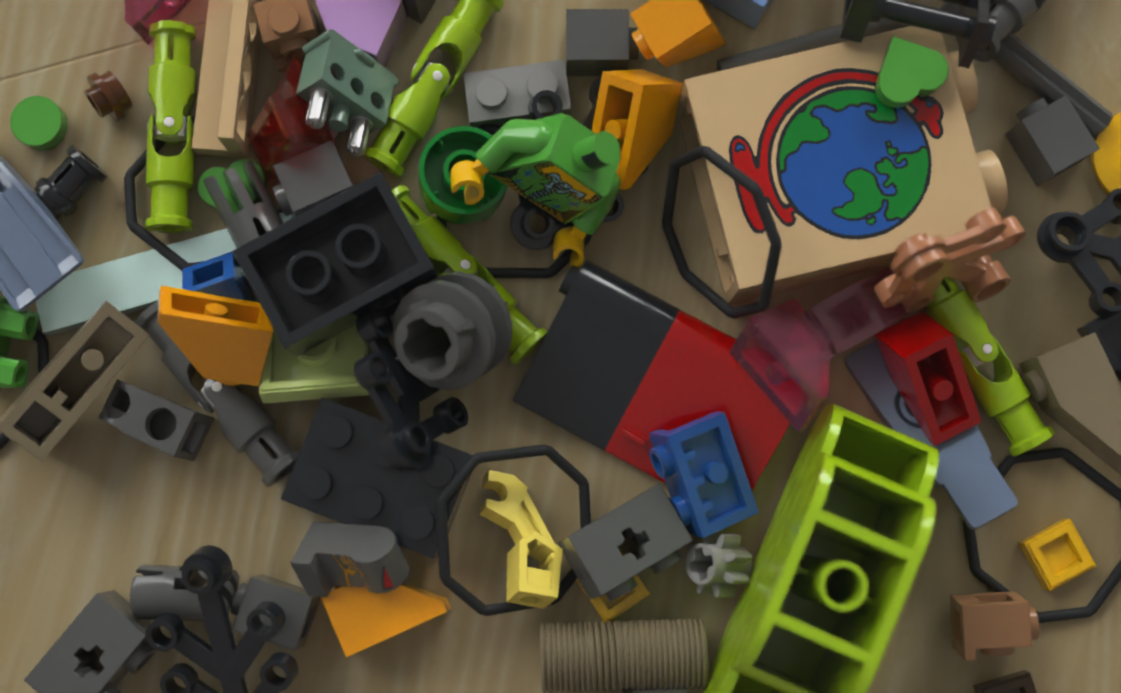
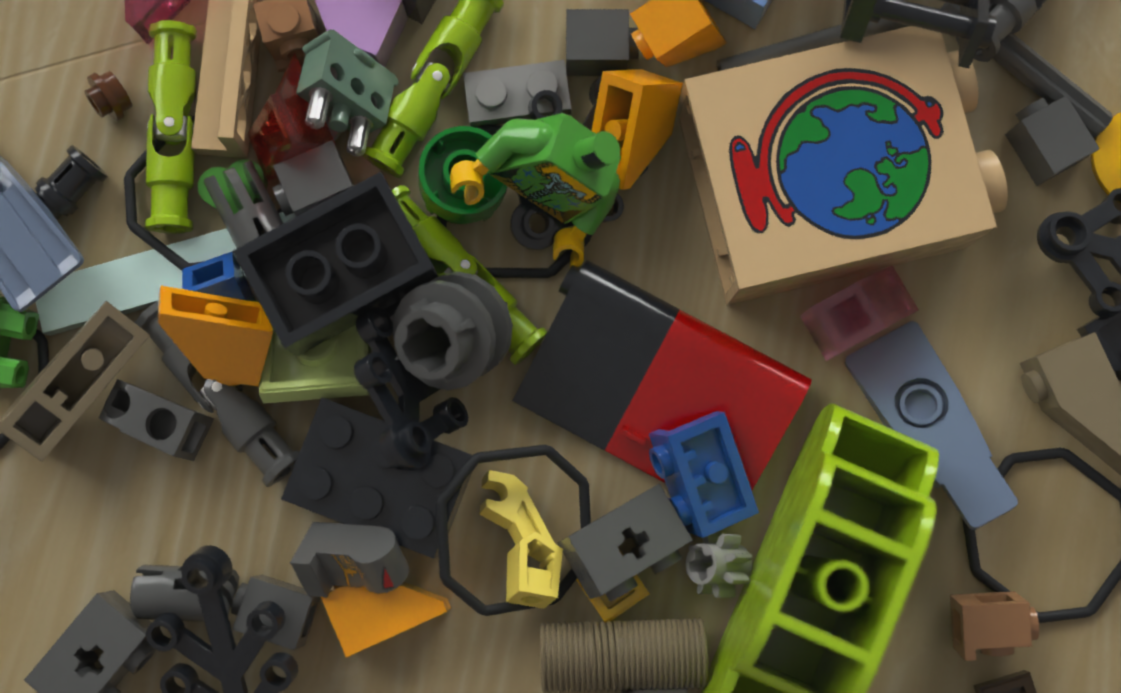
bright green tile [10,96,68,150] -> none
black piece [662,146,782,319] -> none
clear pink slope [729,299,830,432] -> none
nougat plant [874,208,1026,313] -> none
bright green tile [875,36,949,108] -> none
red slope [875,311,982,446] -> none
lime piece [925,276,1055,457] -> none
yellow tile [1018,518,1096,591] -> none

